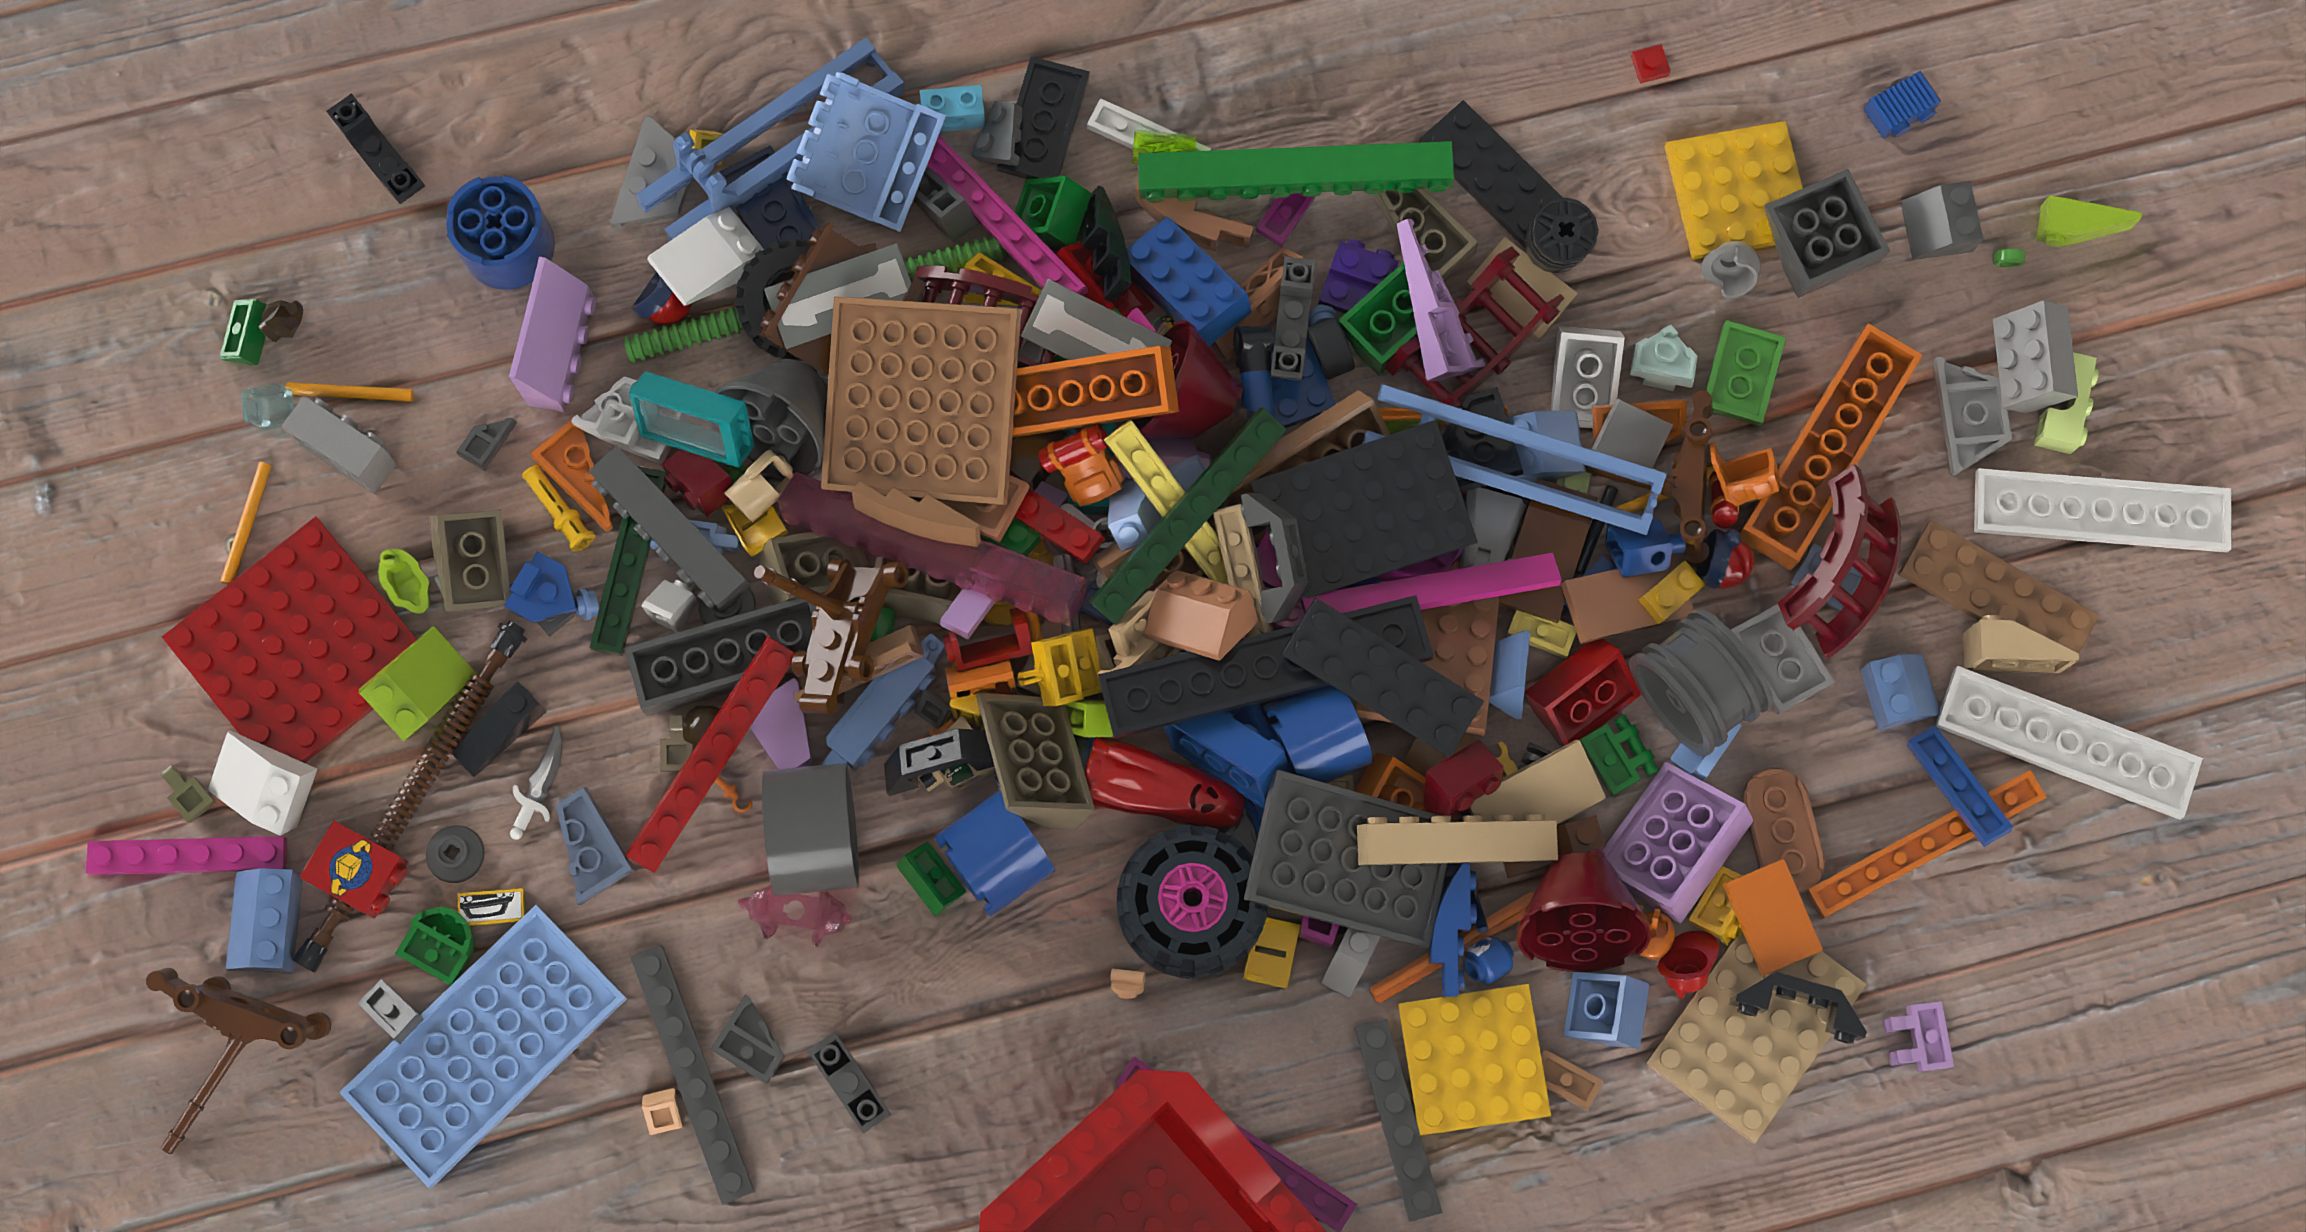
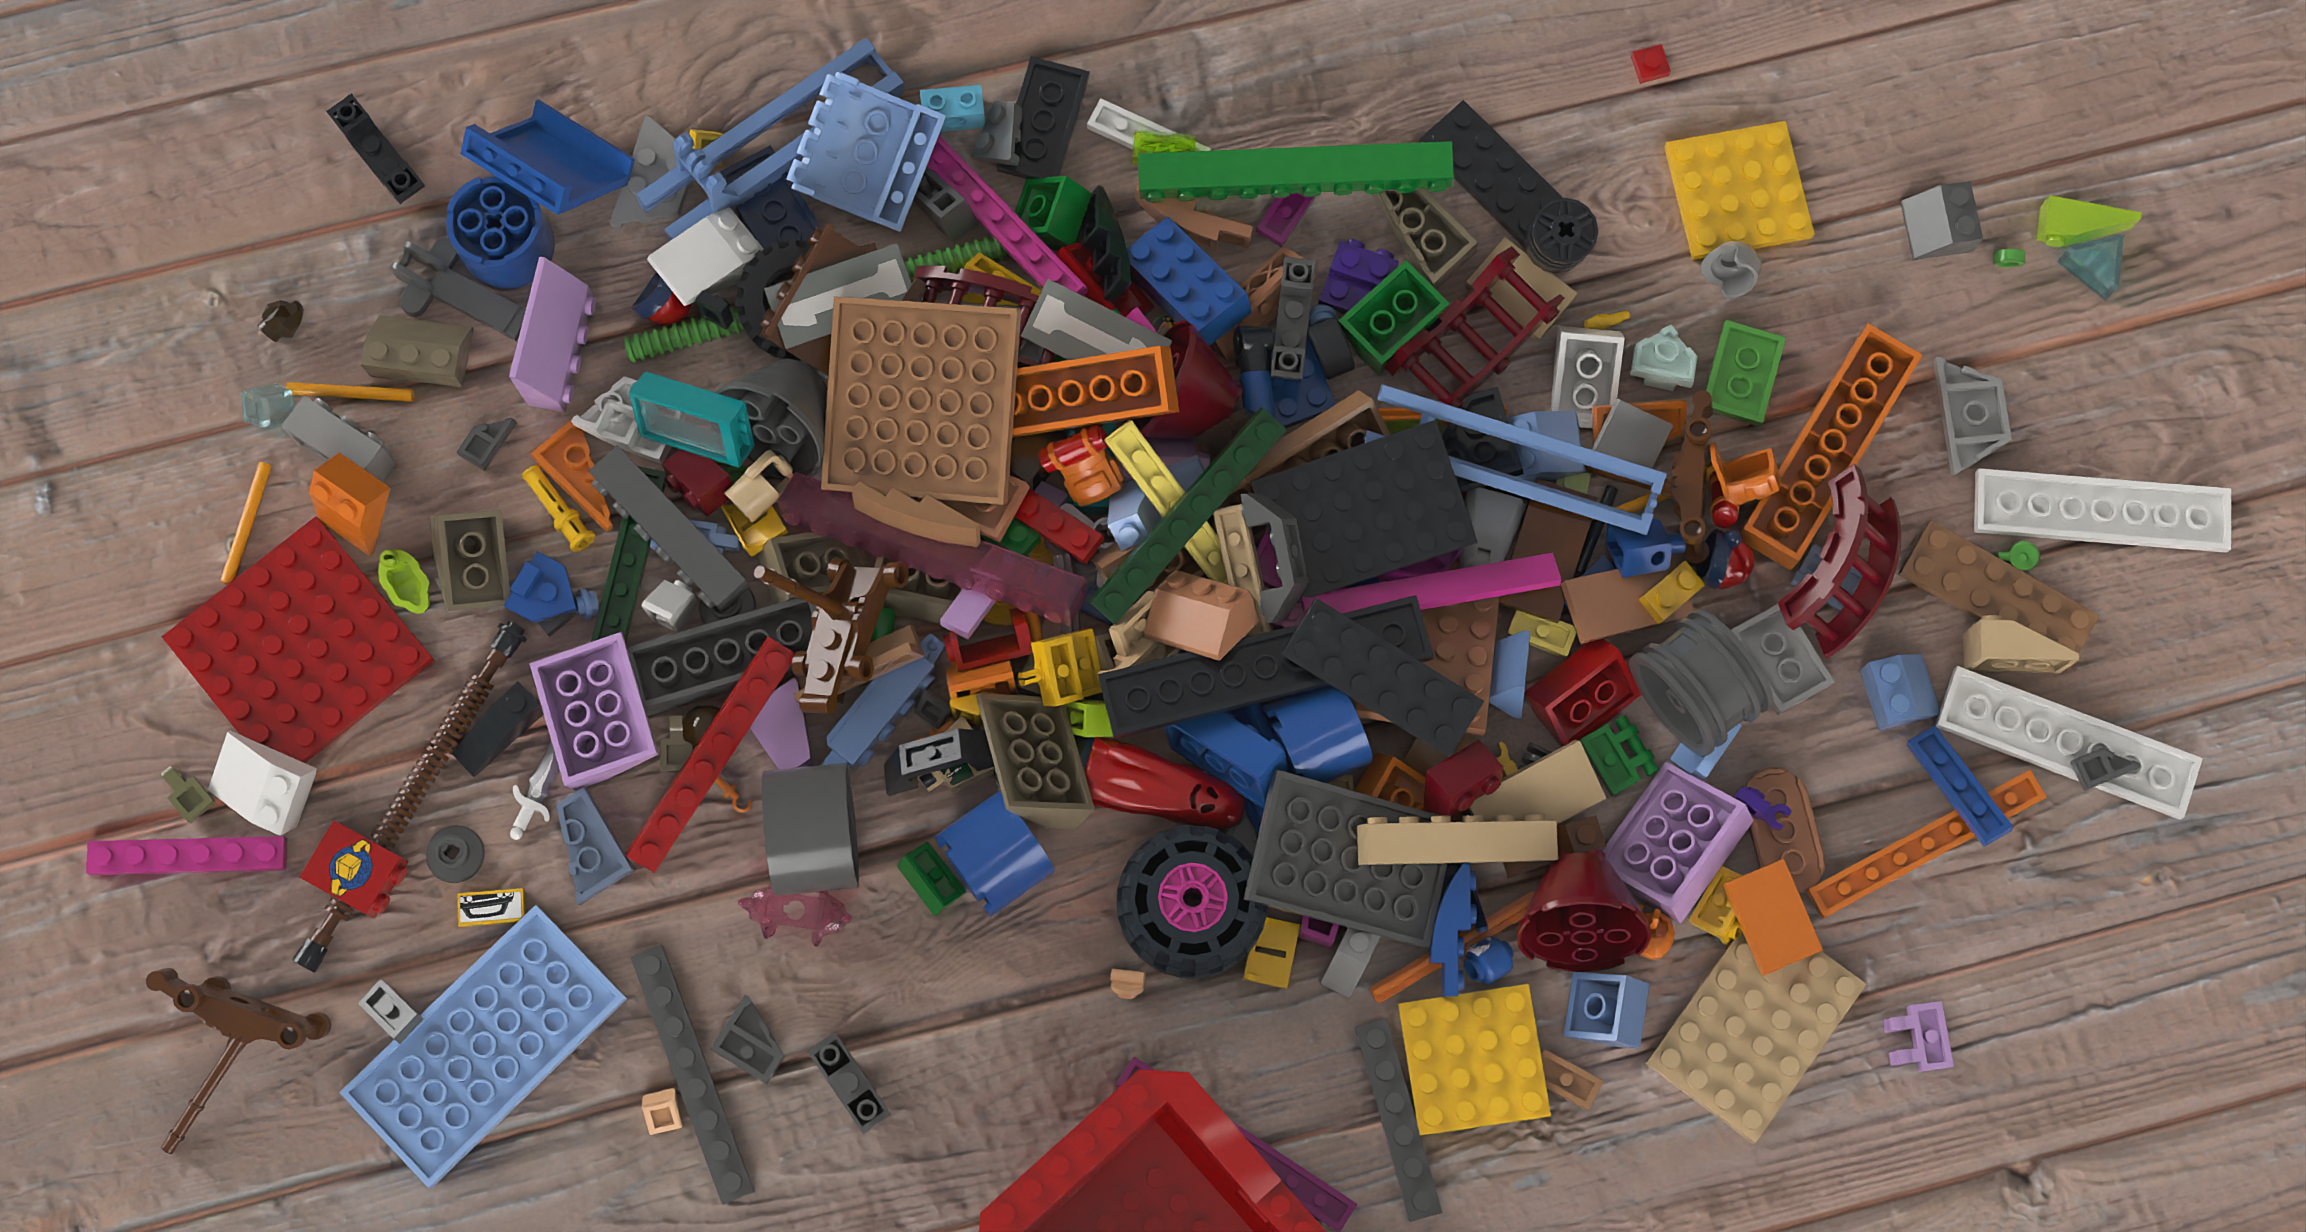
green slope [219,299,267,365] -> none
medium blue slope [226,868,303,973] -> none
lime slope [359,626,477,742] -> none
green slope [395,906,475,985] -> none
lavender wedge [1397,219,1486,381] -> none
red piece [1657,931,1720,999] -> none
black slope [1729,972,1867,1044] -> none
dark grey slope [1764,169,1890,298] -> none
blue brick [1864,71,1941,139] -> none
light grey brick [1993,300,2078,414] -> none
yellowish green arch [2034,352,2099,454] -> none
none -> orange slope [309,452,390,556]
none -> dark tan slope [361,315,474,388]
none -> dark grey piece [390,237,526,341]
none -> blue panel [460,99,635,215]
none -> lavender slope [529,632,658,791]
none -> black plate [695,290,734,330]
none -> yellow piece [1584,310,1630,330]
none -> dark purple plate [1733,786,1792,831]
none -> bright green piece [1999,541,2040,571]
none -> clear light blue slope [2057,234,2124,301]
none -> dark grey tile [2070,748,2141,791]

